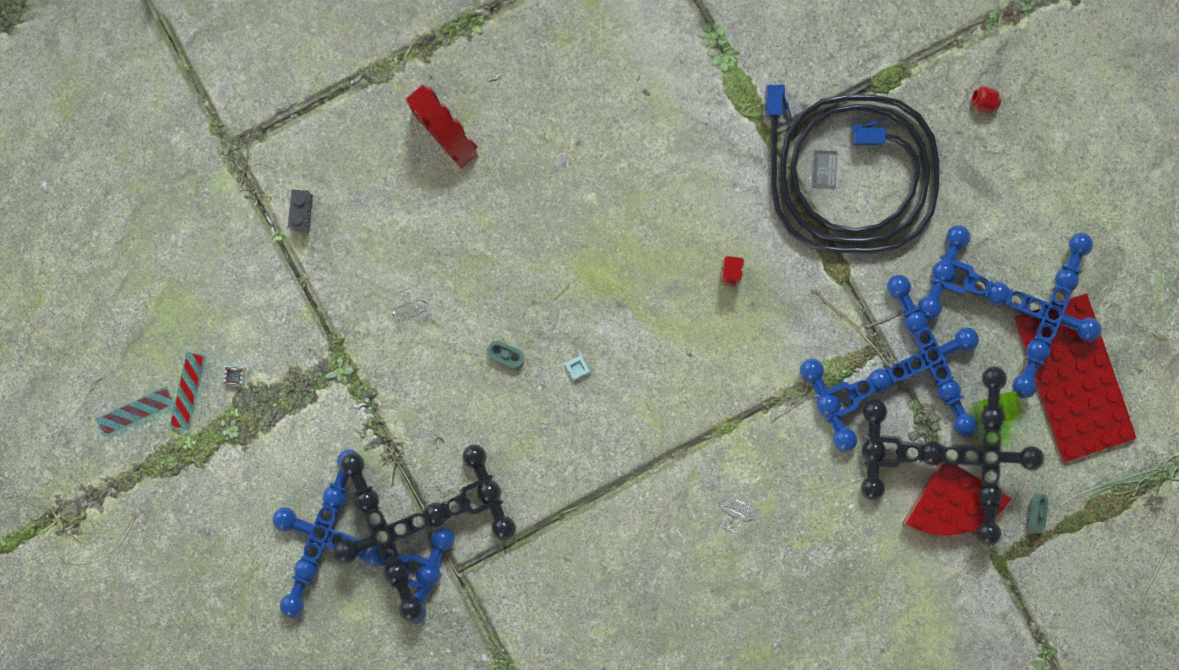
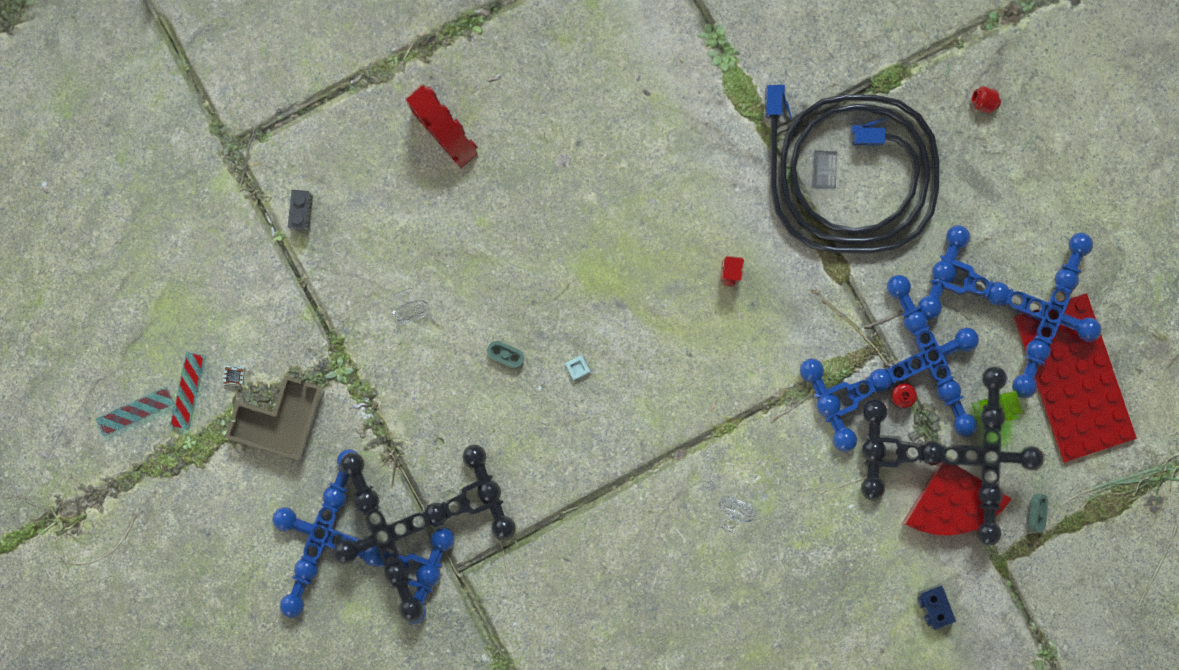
none -> dark tan piece [225,375,325,461]
none -> red head [890,384,917,409]
none -> dark blue brick [917,584,956,630]

